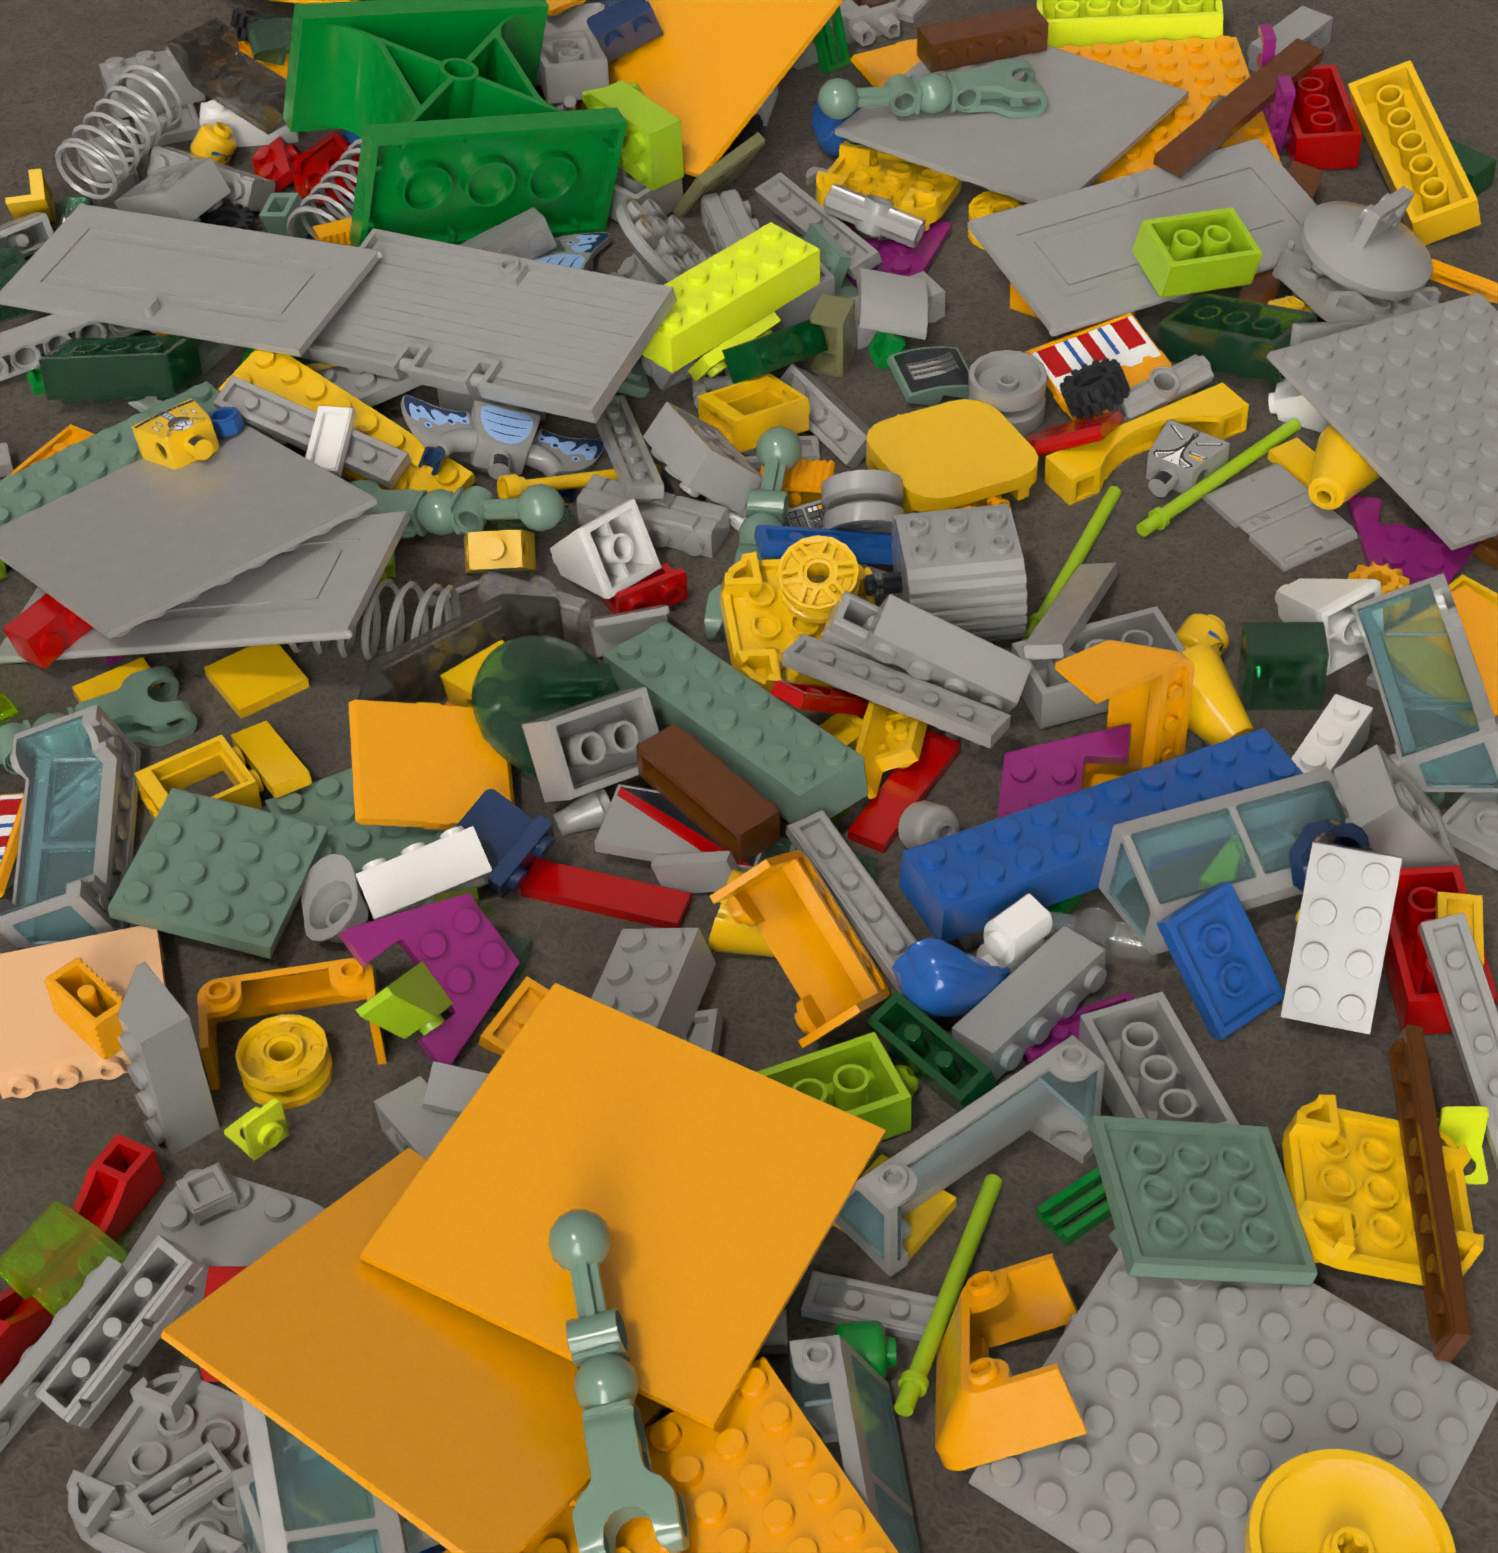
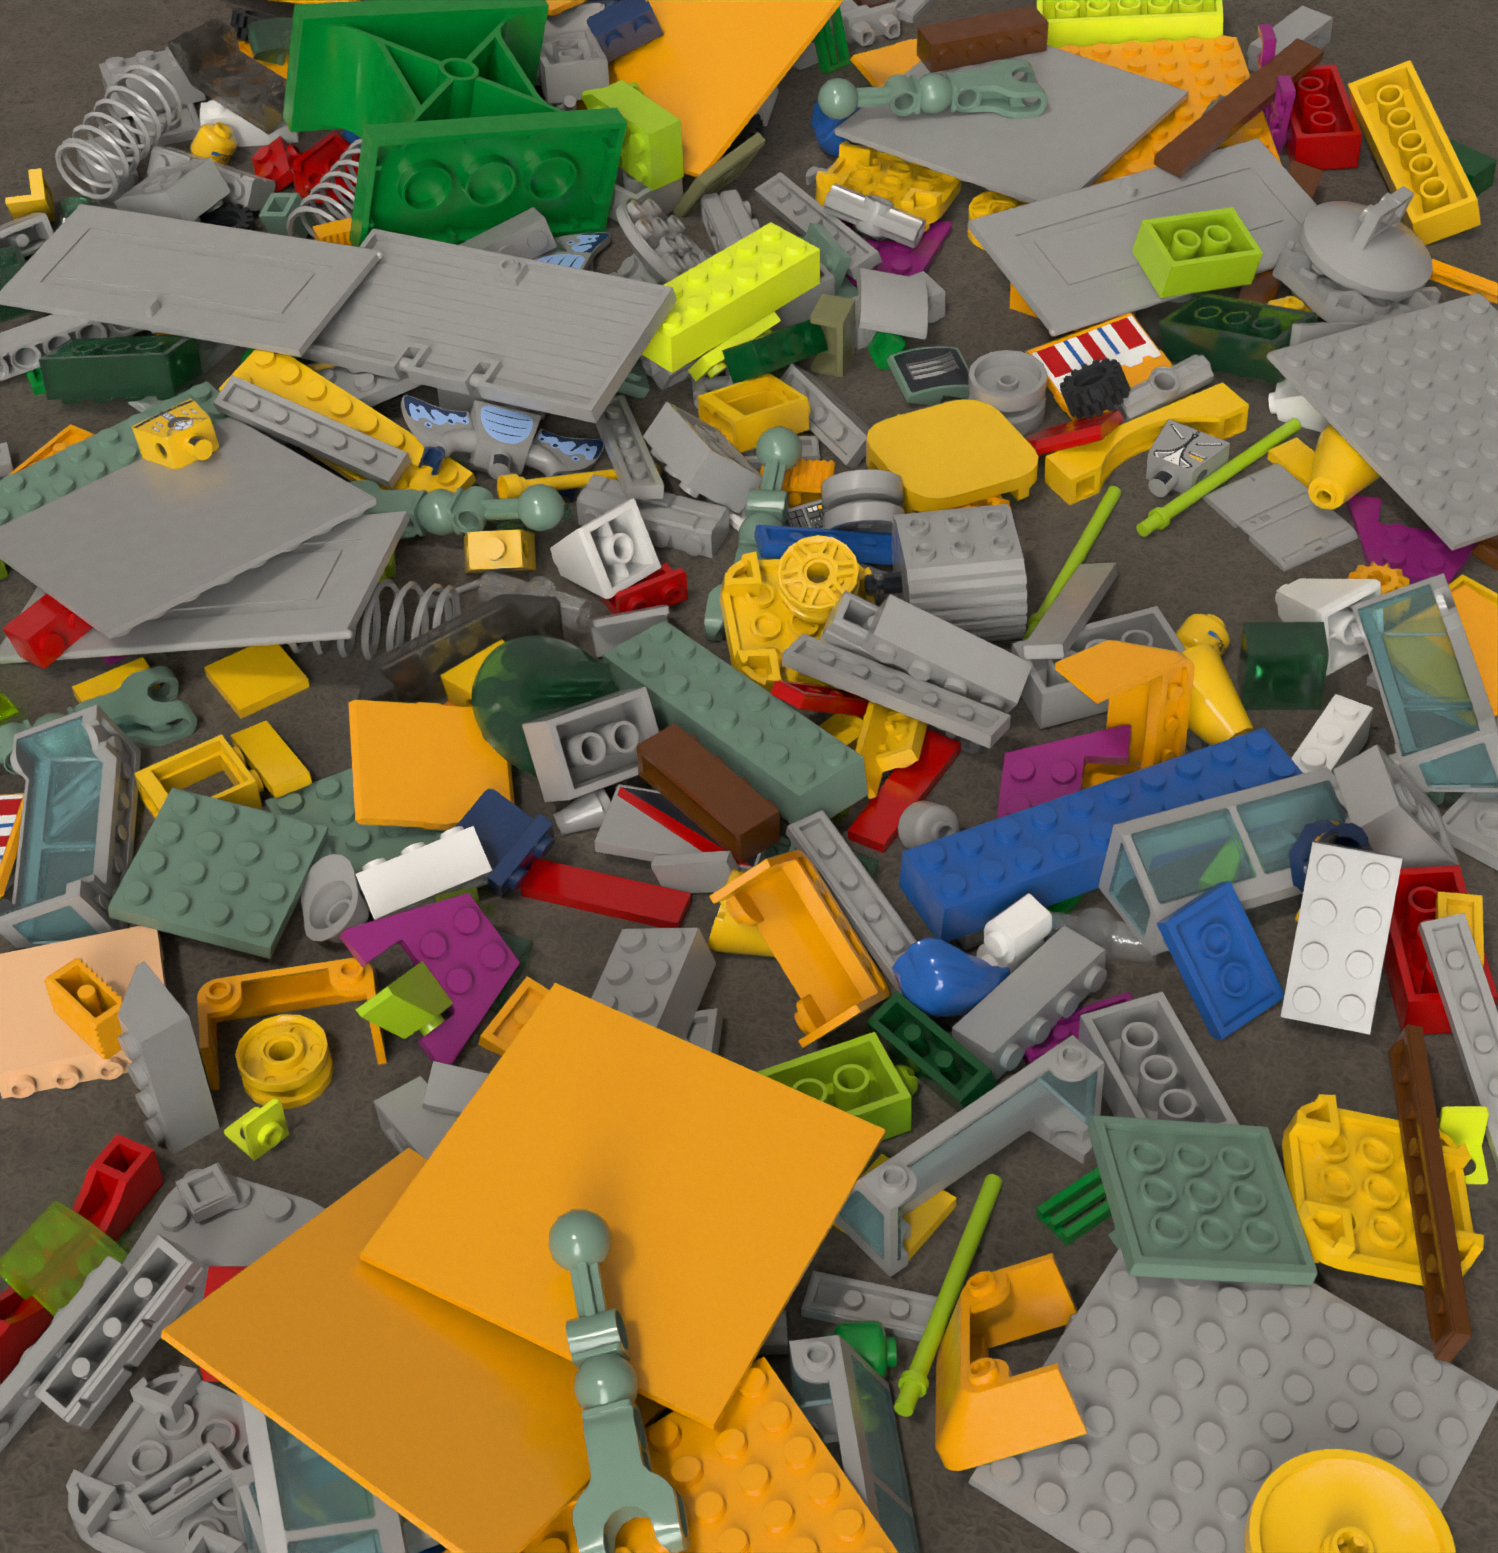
blue tile [208,407,244,438] -> none
white tile [305,406,356,477] -> none

